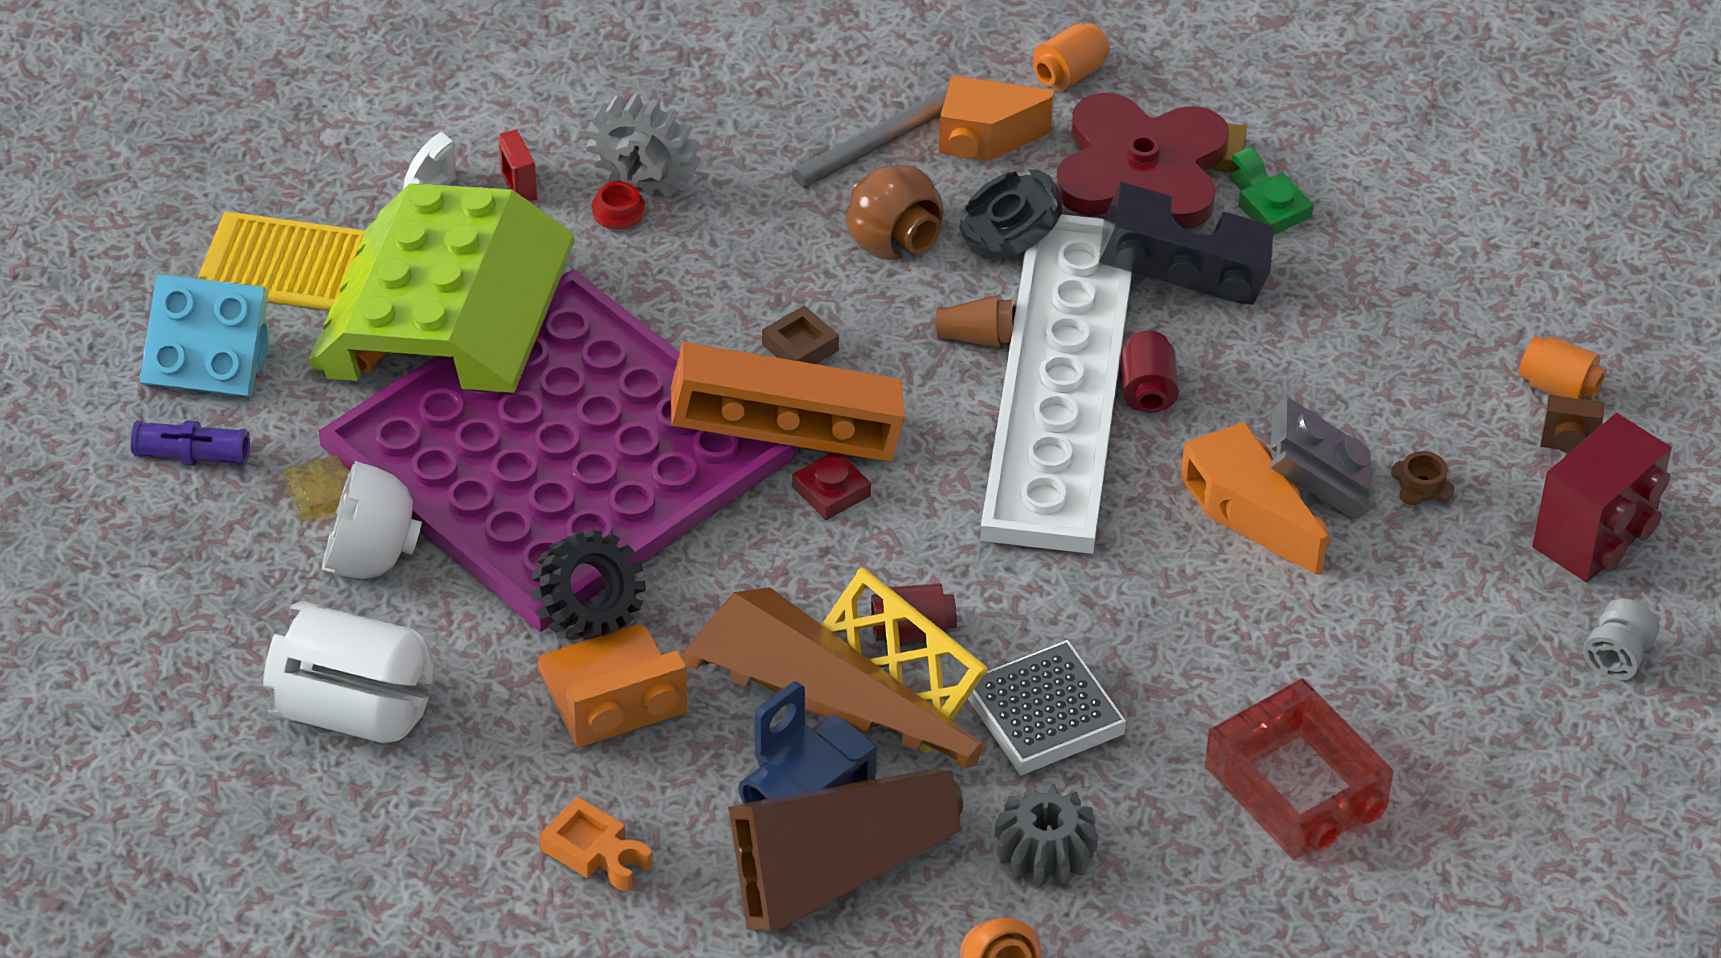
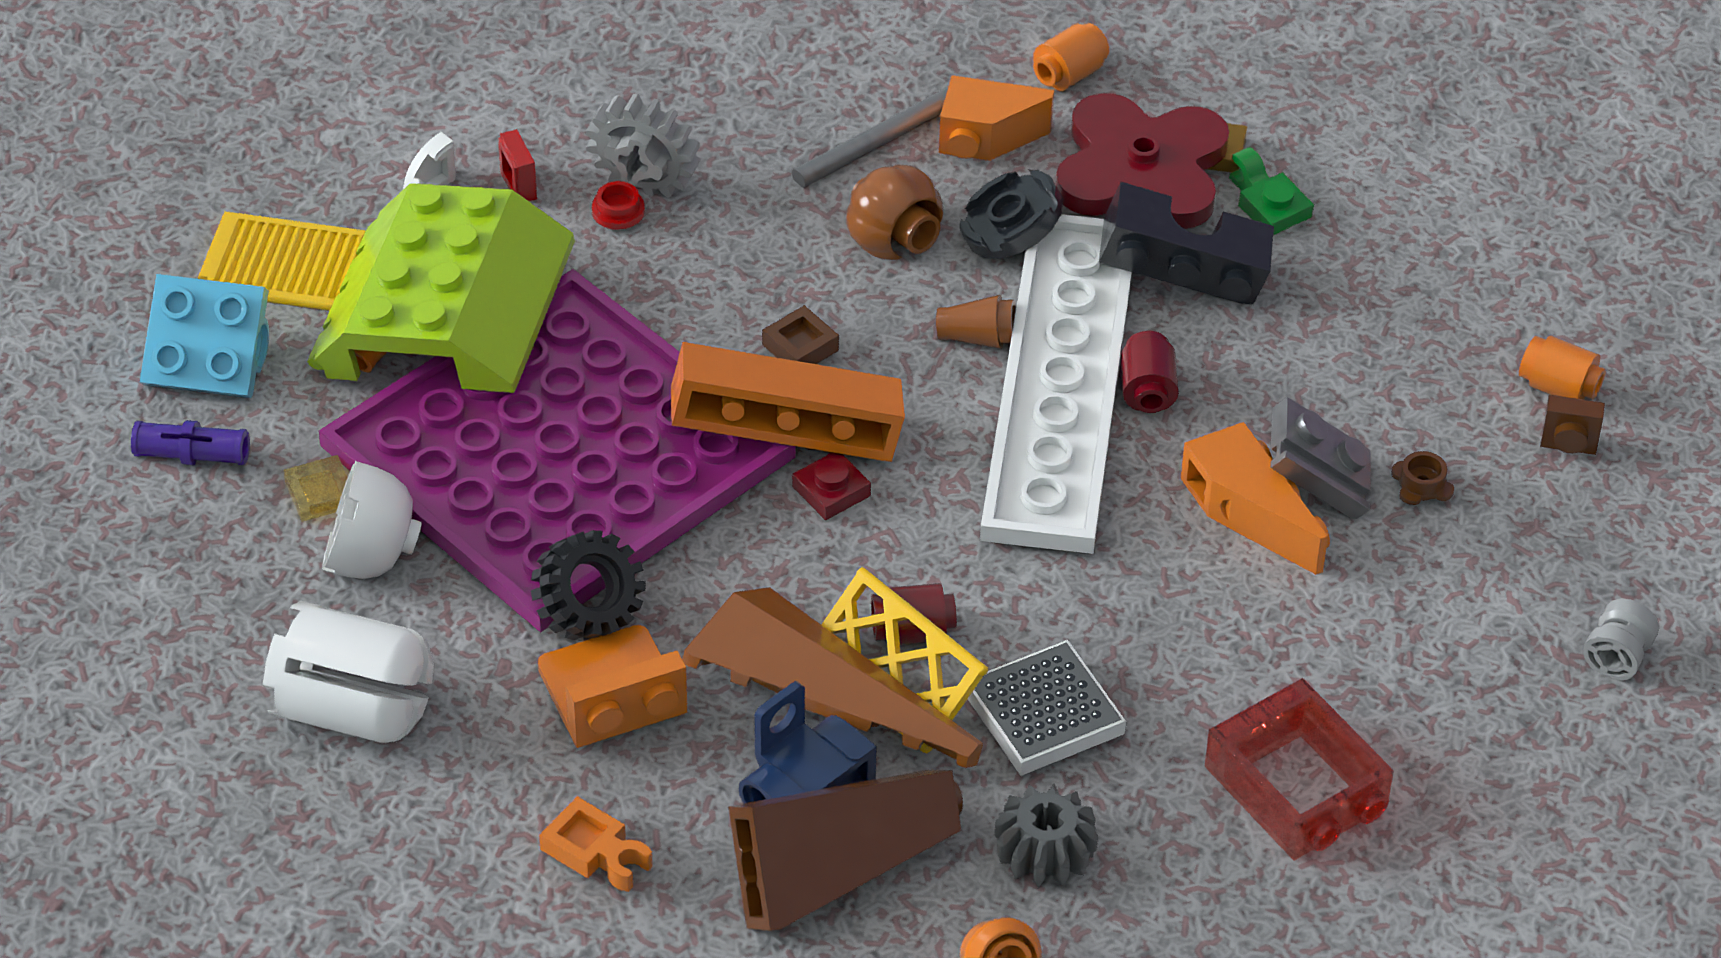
dark red brick [1532,412,1672,583] -> none

